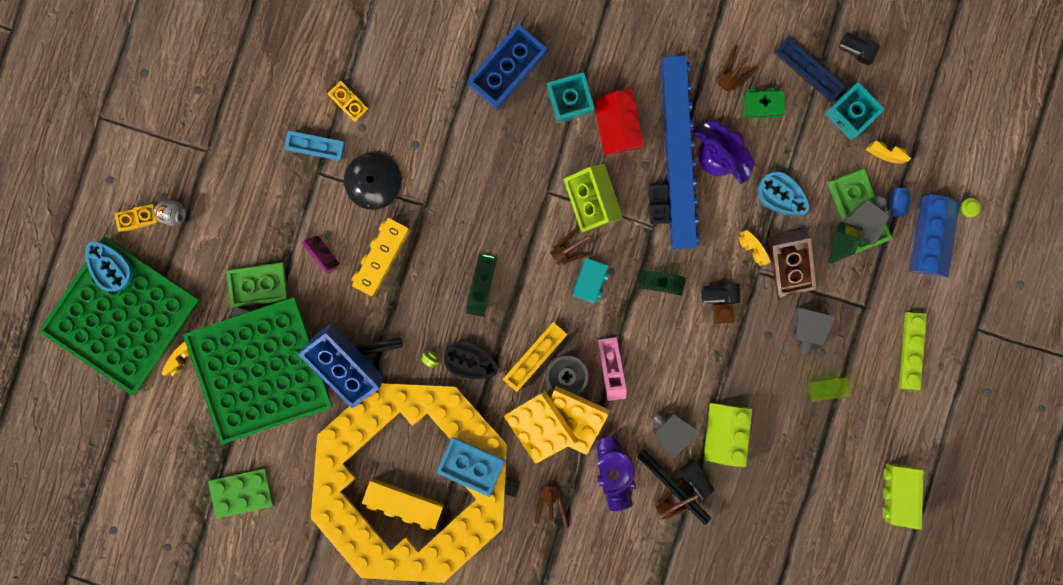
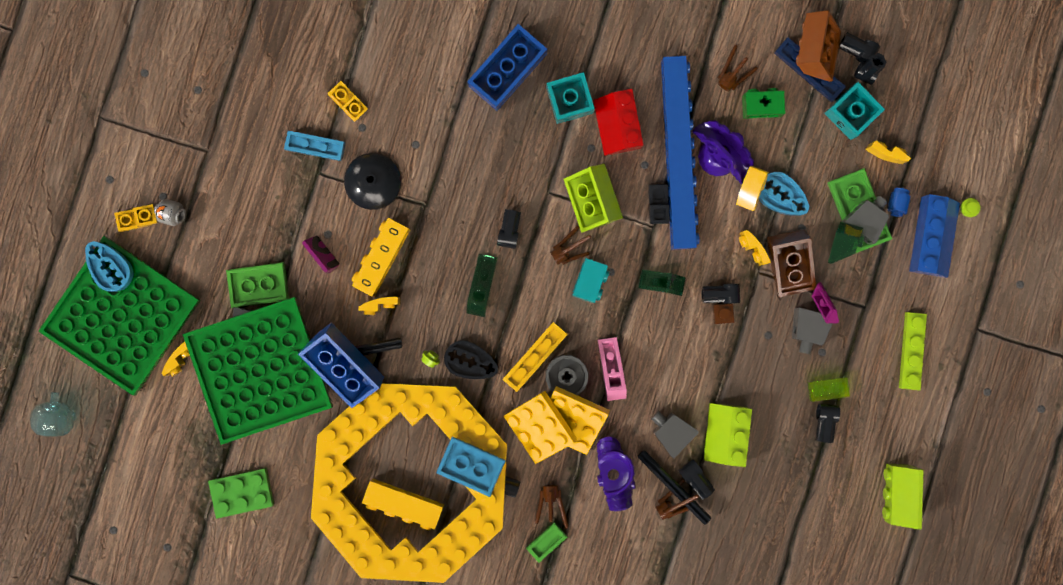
none -> clear light blue piece [29,392,76,437]
none -> yellow slope [358,297,400,315]
none -> black piece [497,209,521,249]
none -> bright green tile [526,522,567,563]
none -> yellow slope [736,166,769,211]
none -> dark orange slope [796,10,841,82]
none -> magenta slope [812,282,839,324]
none -> black piece [815,403,840,443]
none -> black piece [854,53,887,85]

